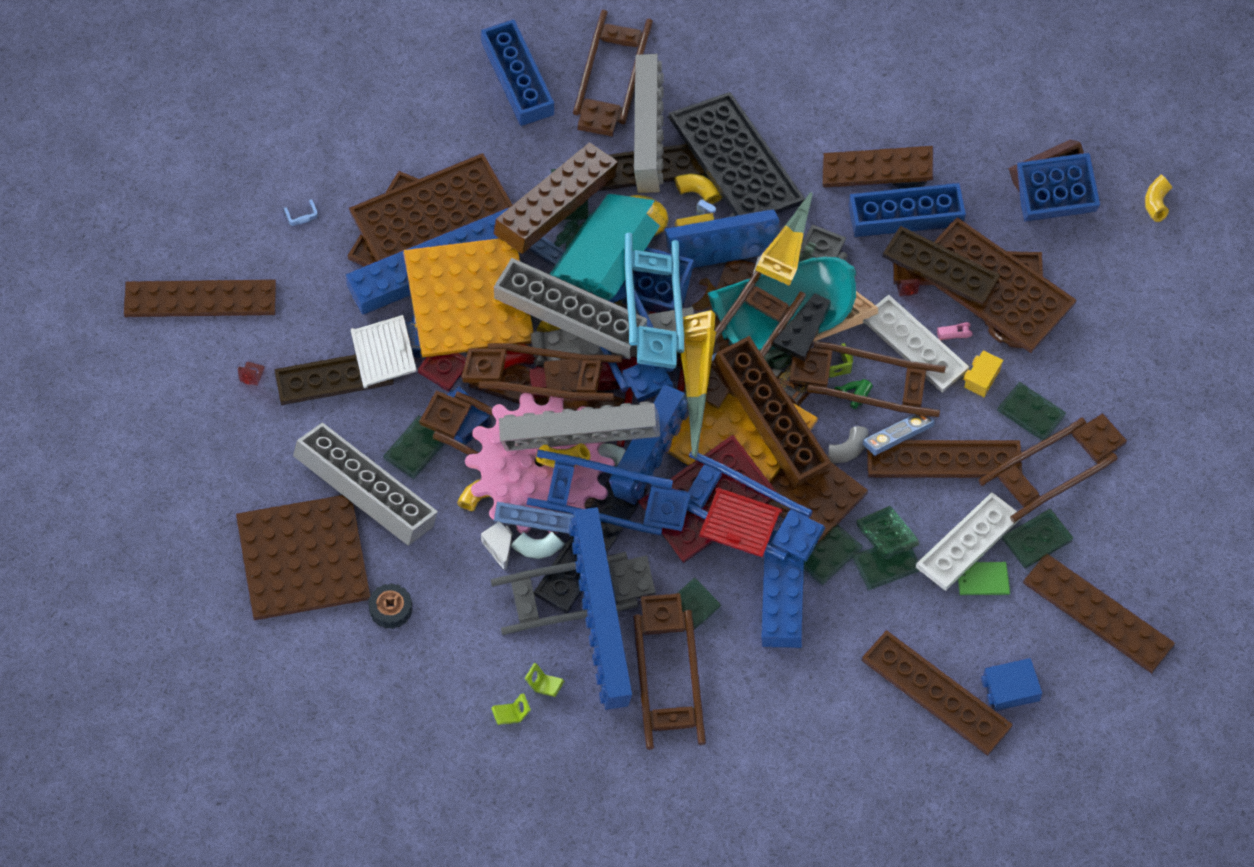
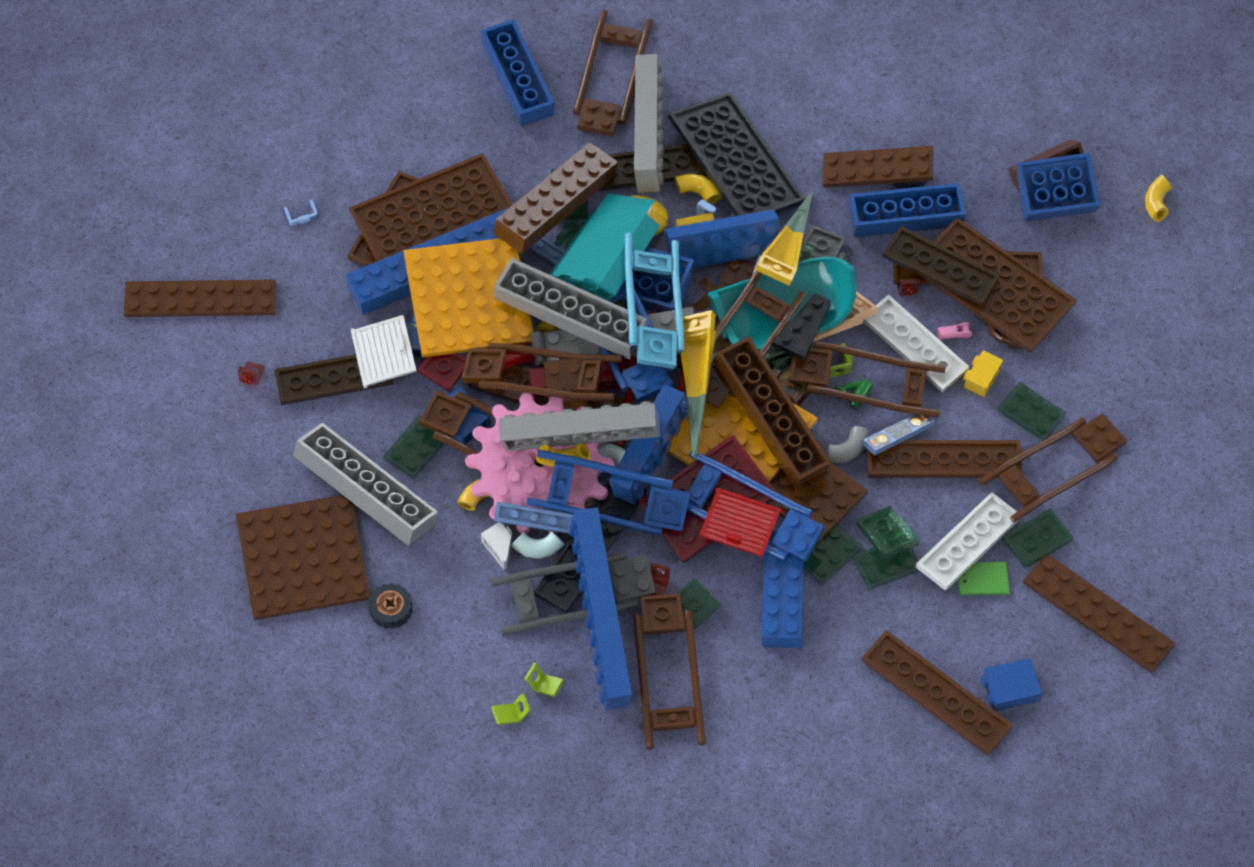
none -> clear red bracket [651,563,671,596]

